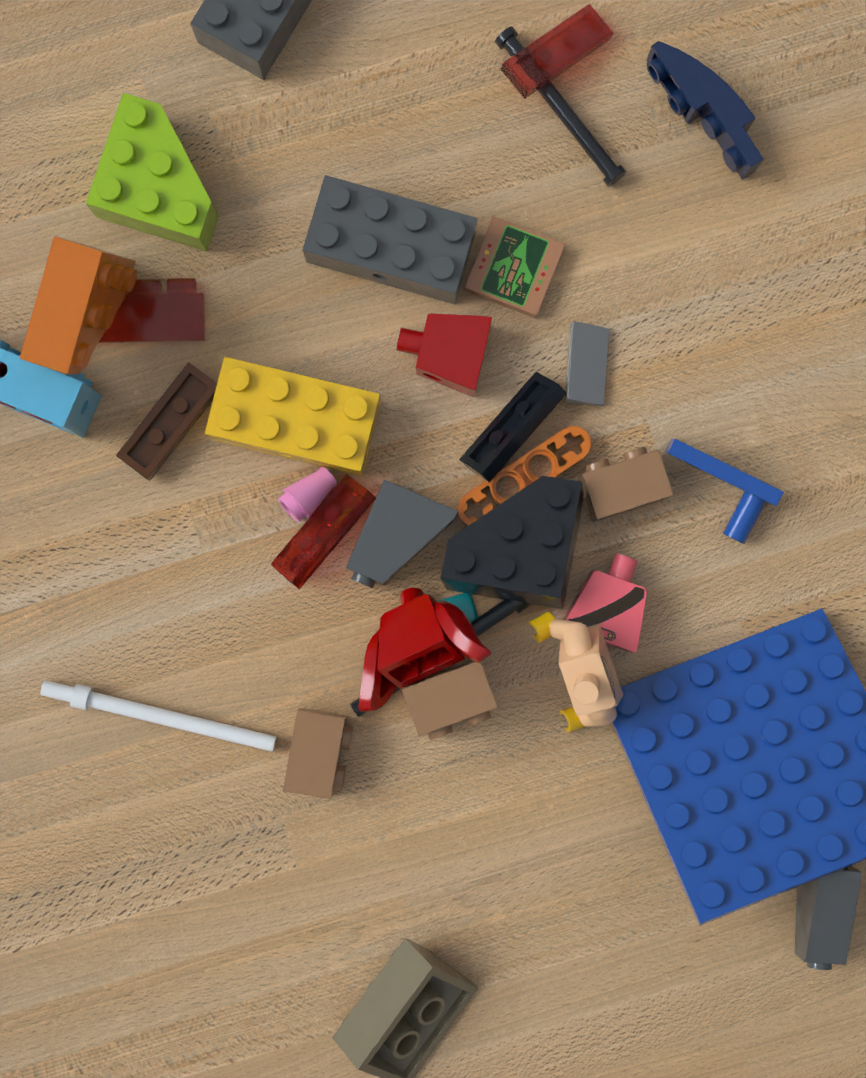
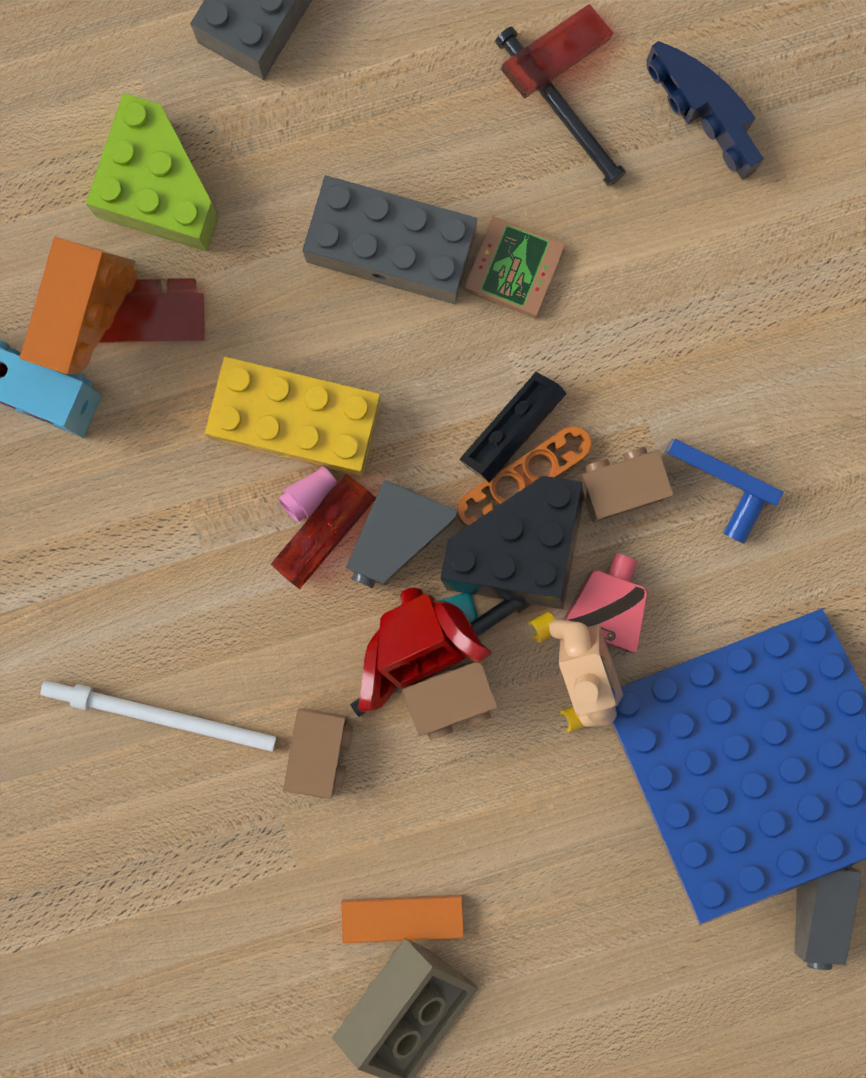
reddish brown plate [116,362,217,481] -> none
red torso [396,313,492,397] -> none
light grey slope [564,322,609,406] -> none
none -> orange tile [341,895,464,943]

